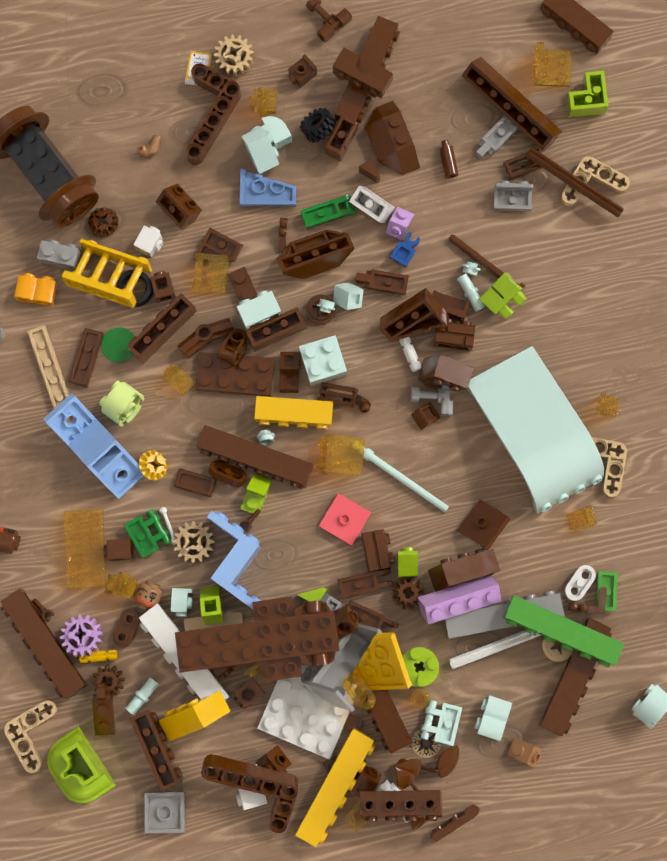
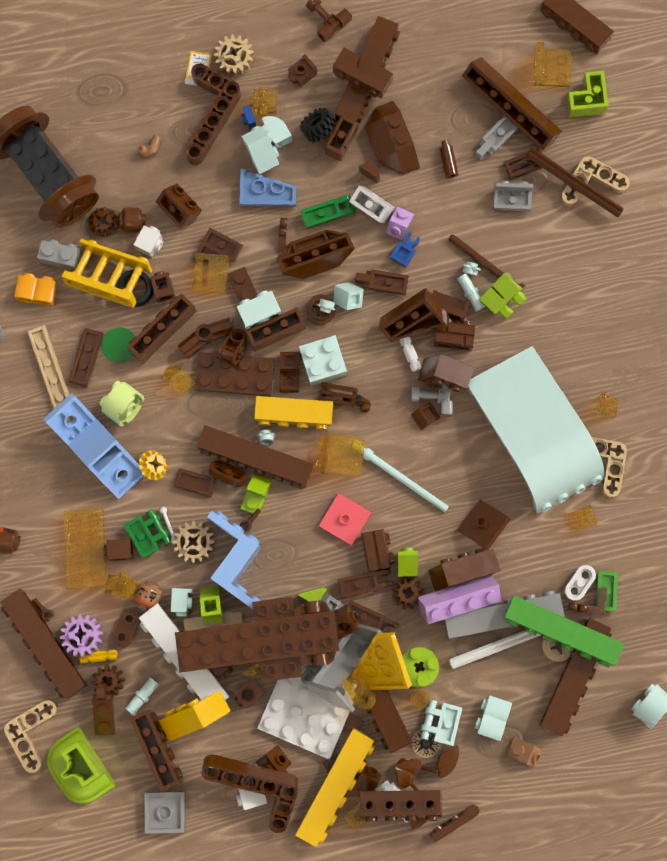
none -> reddish brown head [118,207,146,232]
none -> blue plate [241,105,256,130]

